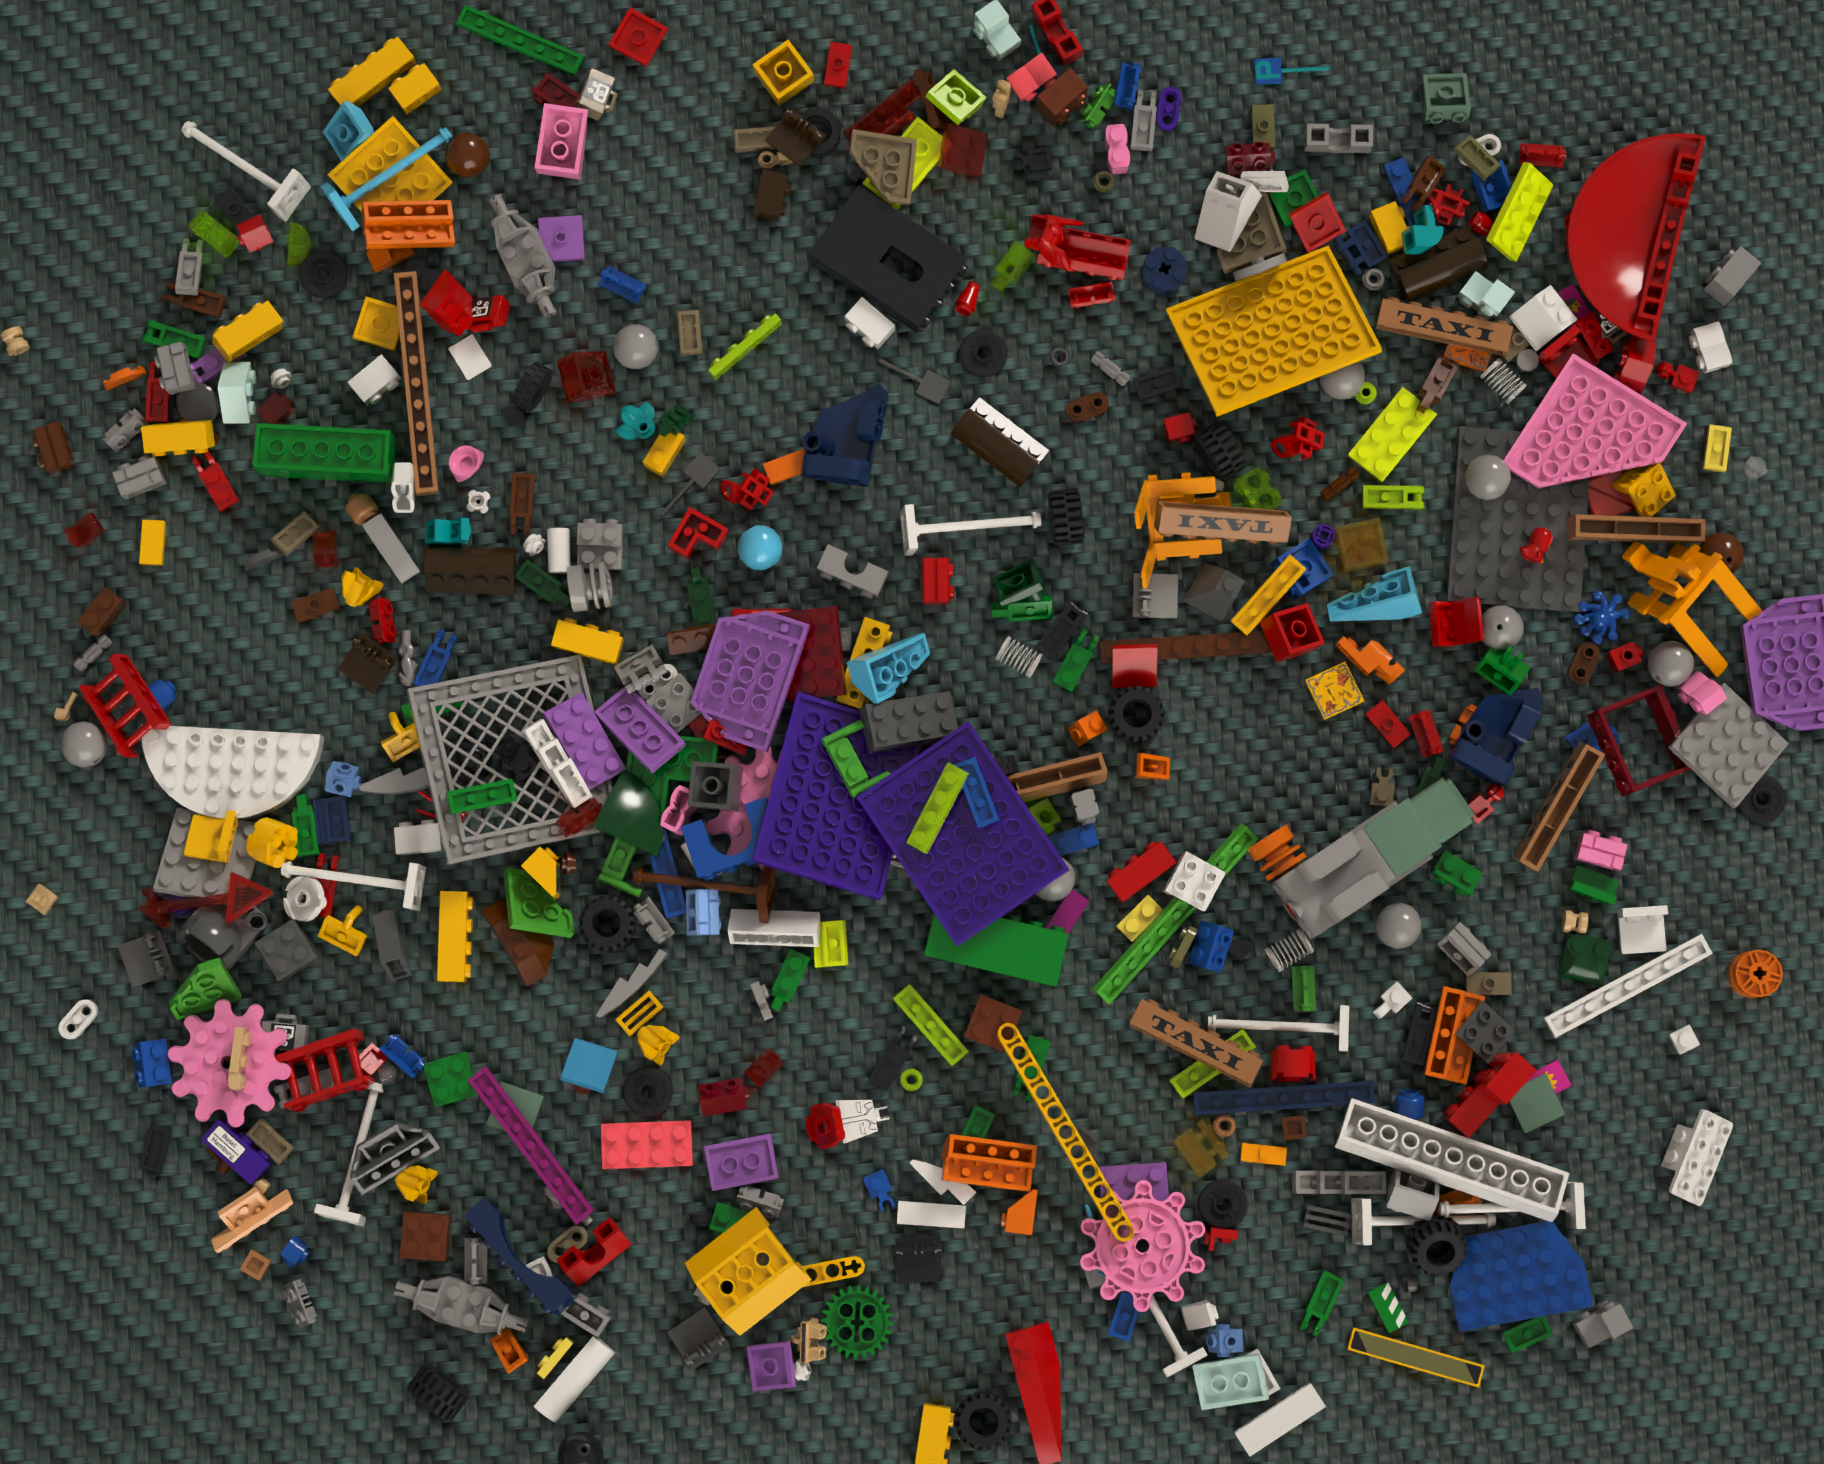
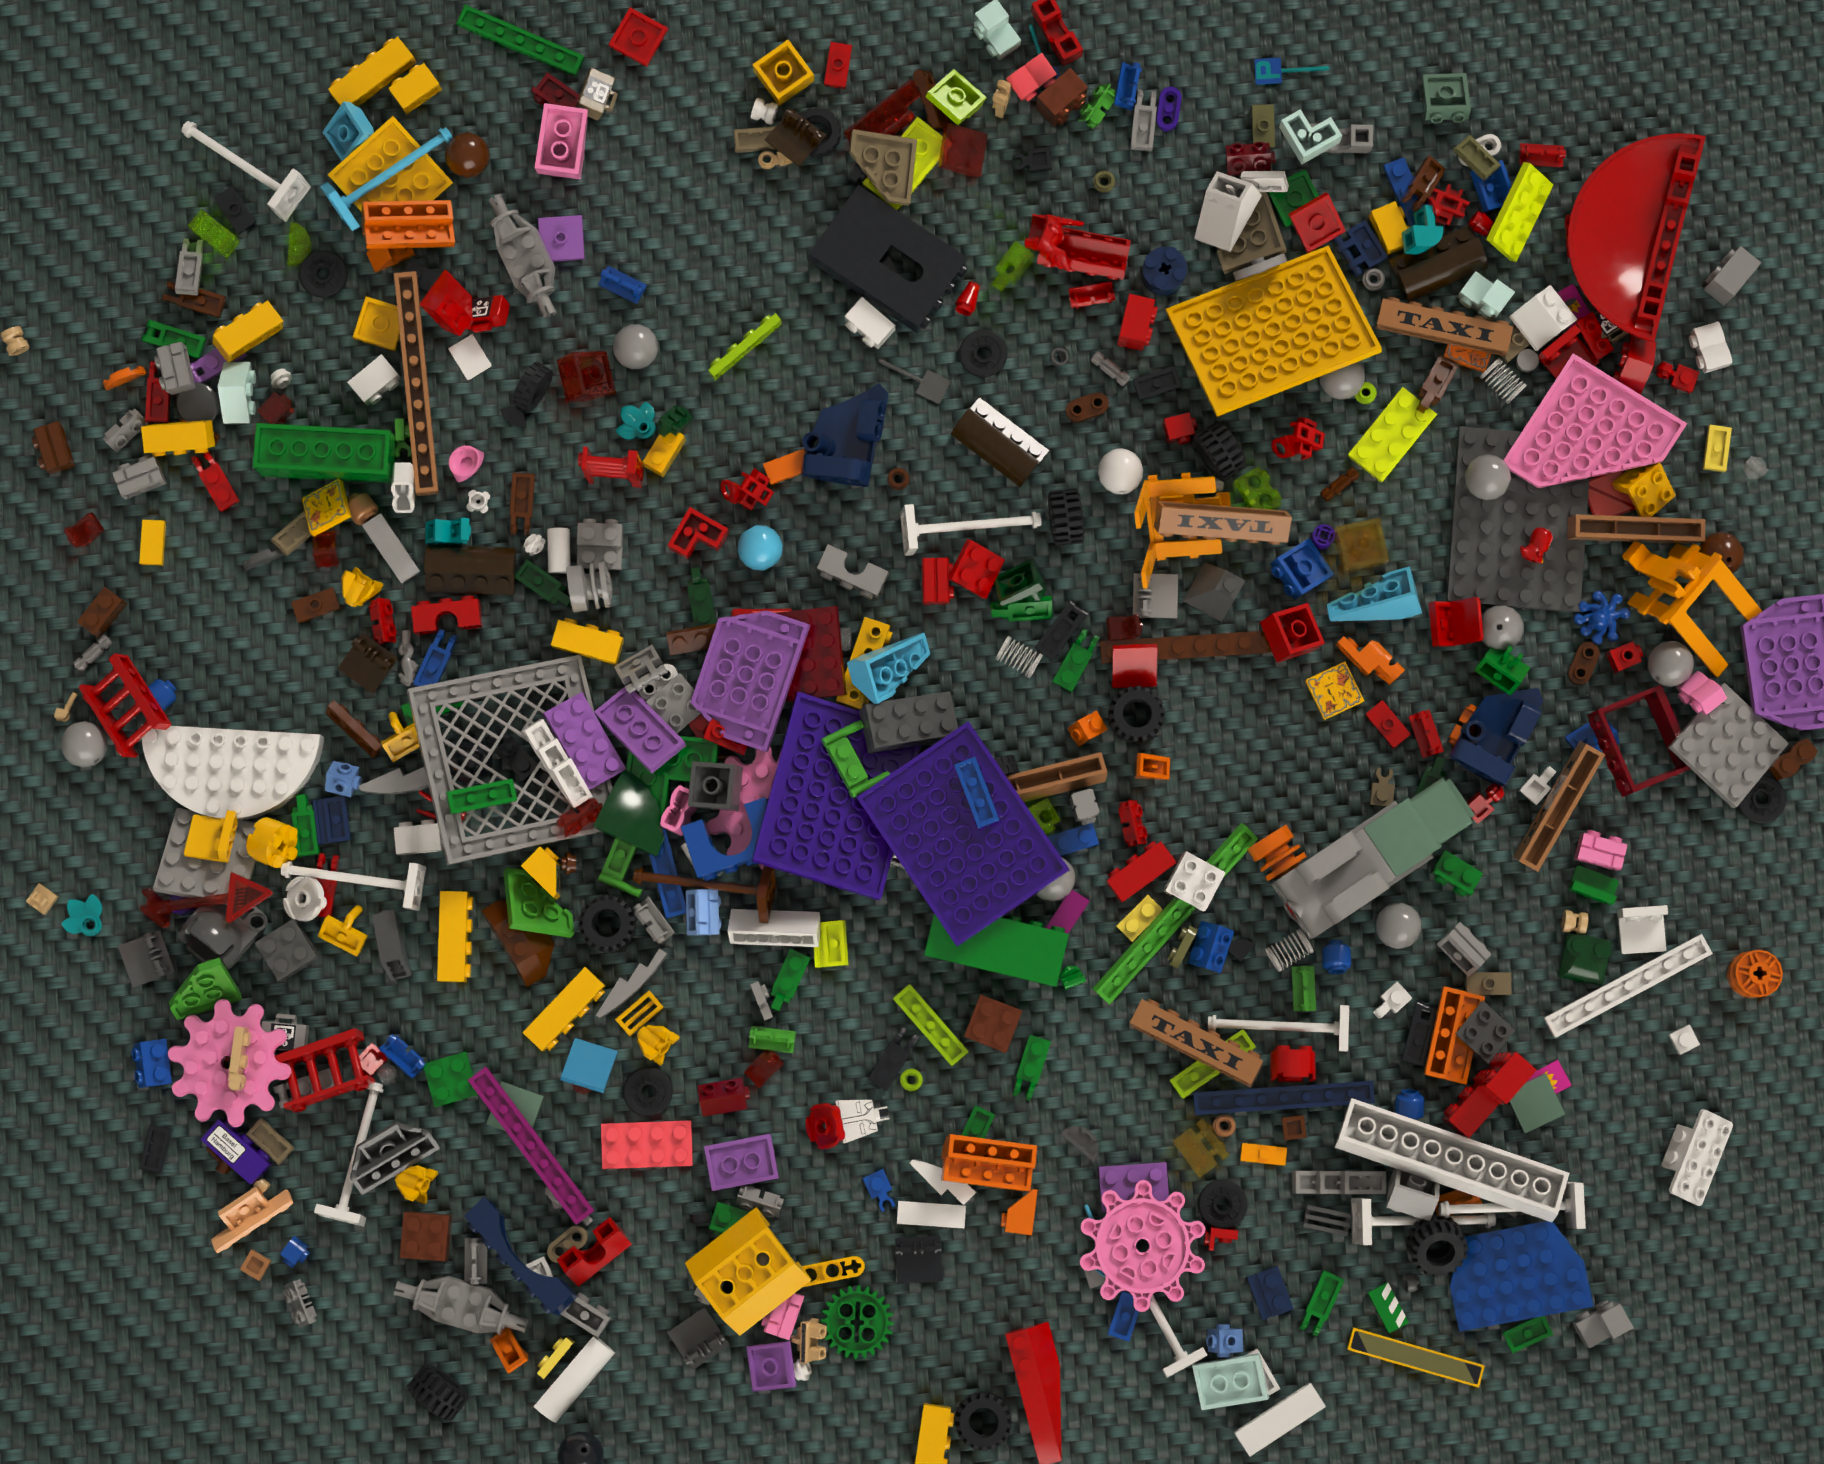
white plate [59,1000,98,1039] -> none
brick [236,214,274,253] -> none
dark grey piece [660,452,721,517] -> none
dark tan plate [677,310,703,356] -> none
dark brown brick [753,169,792,222] -> none
lime plate [906,763,969,854] -> none
yellow beam [997,1023,1134,1242] -> none
bright pink brick [1104,124,1130,175] -> none
white slope [1180,1300,1219,1331] -> none
yellow tile [1231,555,1307,636] -> none
lime plate [1362,485,1424,510] -> none
none -> teal plate [61,894,103,936]
none -> yellow tile [302,479,351,536]
none -> reddish brown plate [325,700,382,759]
none -> bright green plate [395,418,412,459]
none -> red arch [411,596,483,635]
none -> yellow brick [522,967,606,1051]
none -> red fence [578,446,644,489]
none -> bright green hinge [749,1026,796,1053]
none -> white wheel [751,97,778,125]
none -> bright pink brick [761,1292,805,1340]
none -> reddish brown plate [887,468,909,490]
none -> red plate [948,539,1005,599]
none -> green plate [1059,966,1086,990]
none -> white piece [1098,448,1143,494]
none -> clear red bracket [1106,614,1142,640]
none -> red brick [1117,294,1158,351]
none -> red hinge [1118,800,1147,847]
none -> dark blue plate [1246,1266,1293,1320]
none -> light aqua brick [1279,109,1342,165]
none -> blue head [1322,940,1351,974]
none -> white plate [1519,766,1556,805]
none -> reddish brown brick [1768,739,1818,781]

